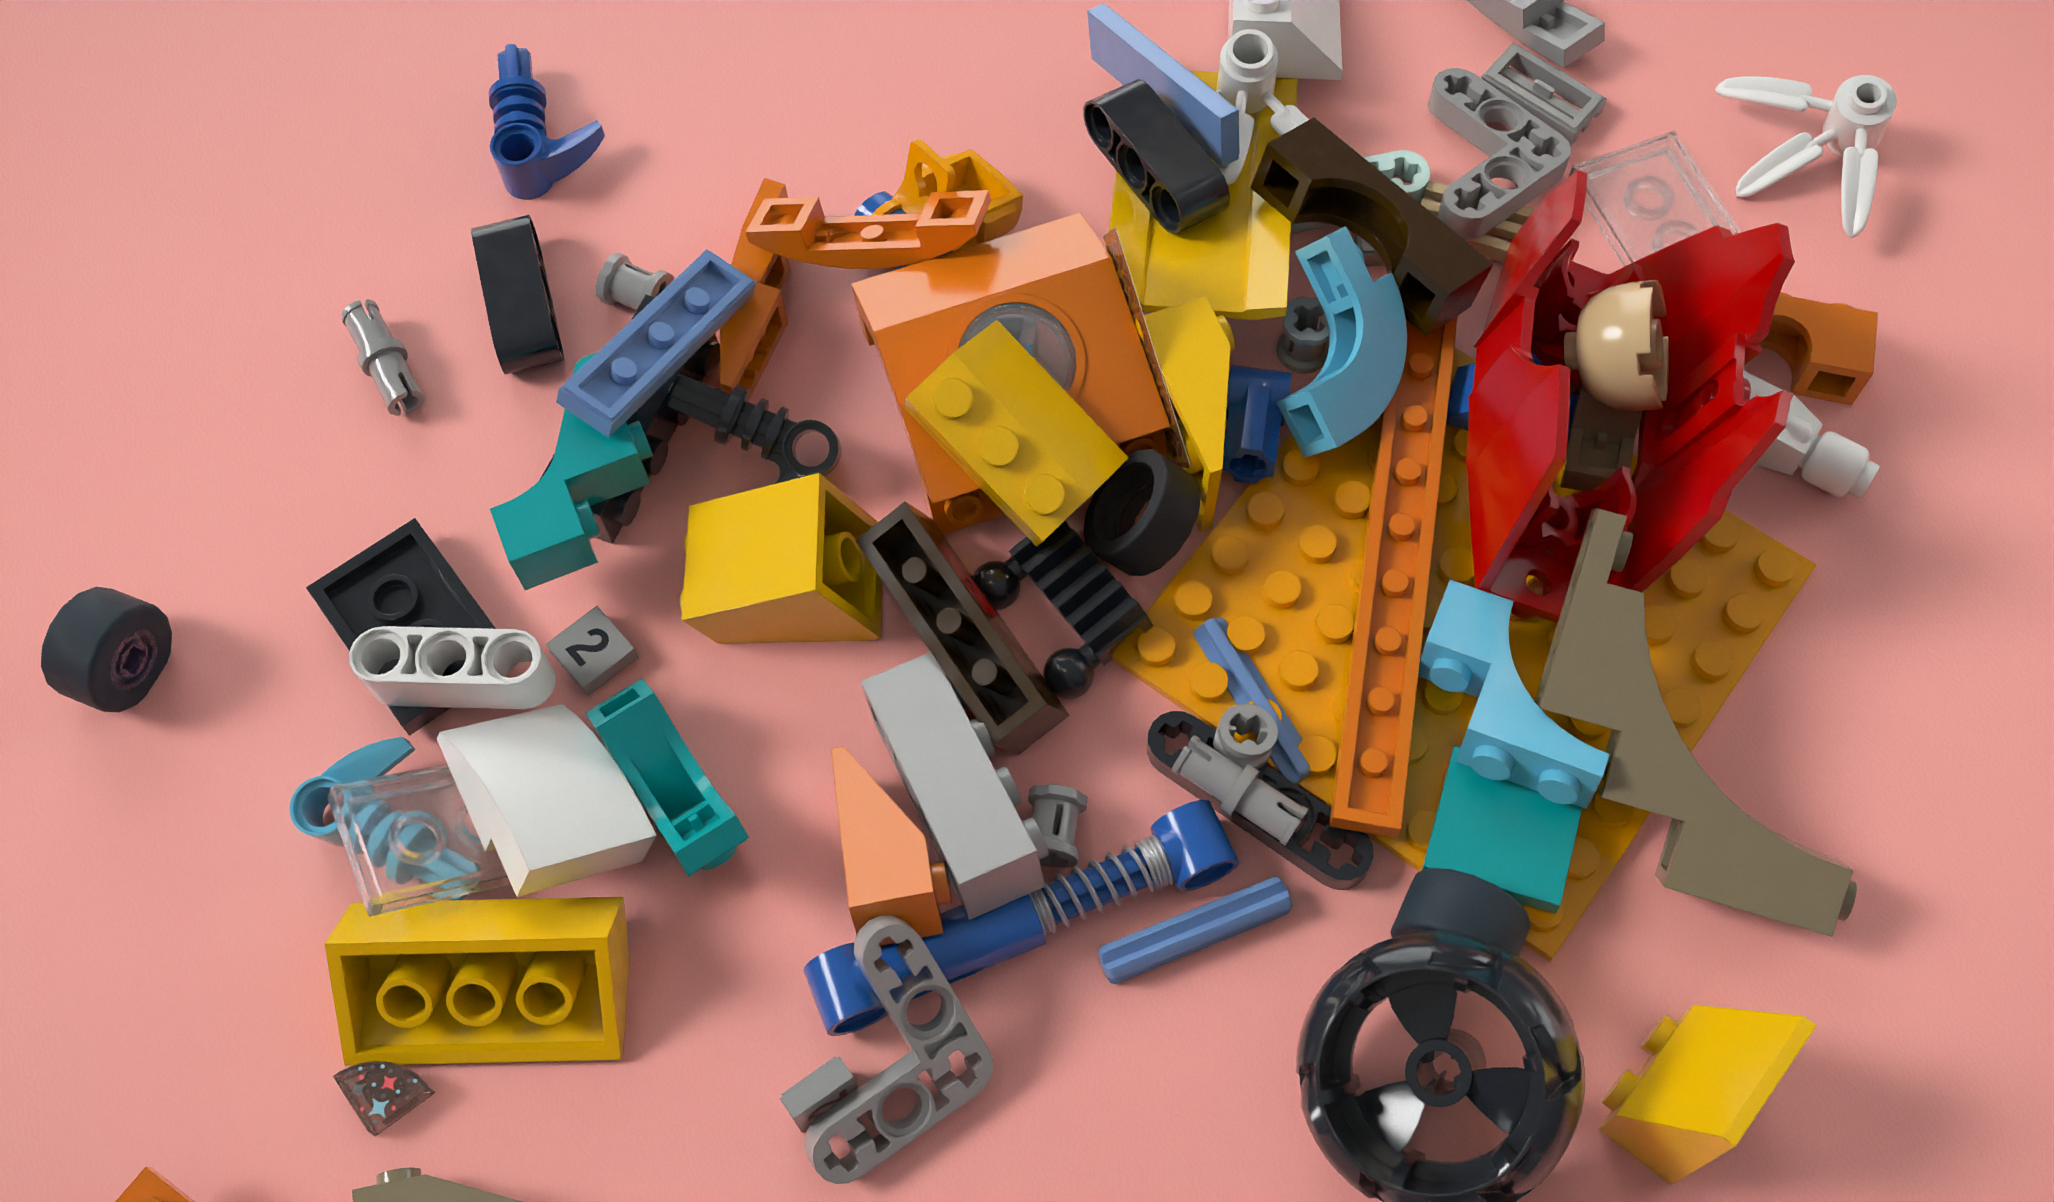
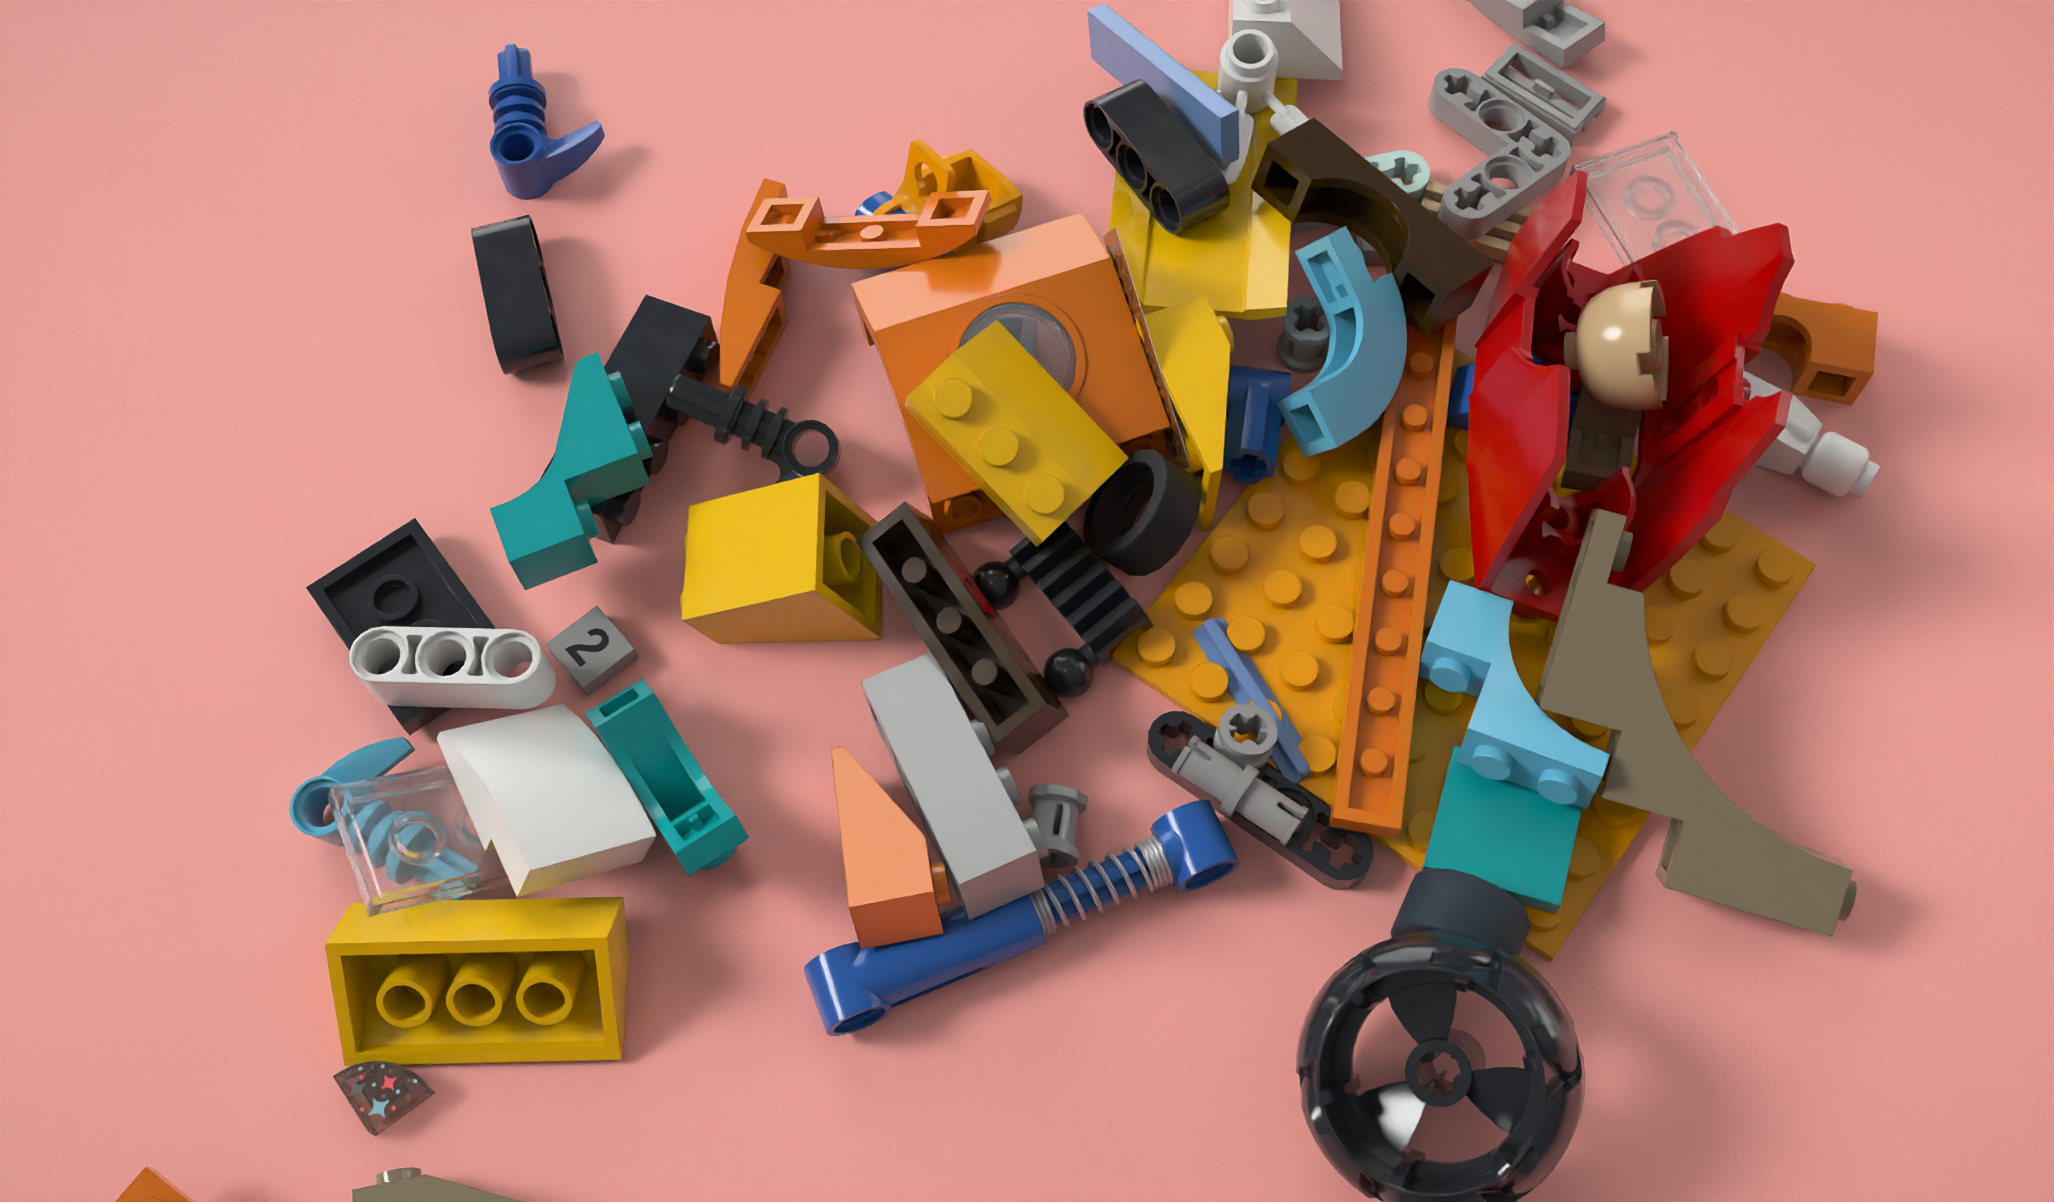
black wheel [41,586,172,712] -> none
light grey pin [341,299,425,416] -> none
medium blue tile [556,249,757,438] -> none
light grey bush [596,252,674,310] -> none
light grey tile [780,1056,858,1132] -> none
light grey beam [804,915,993,1184] -> none
medium blue axle [1098,877,1292,984] -> none
yellow slope [1598,1004,1817,1185] -> none
white plant [1715,75,1897,238] -> none

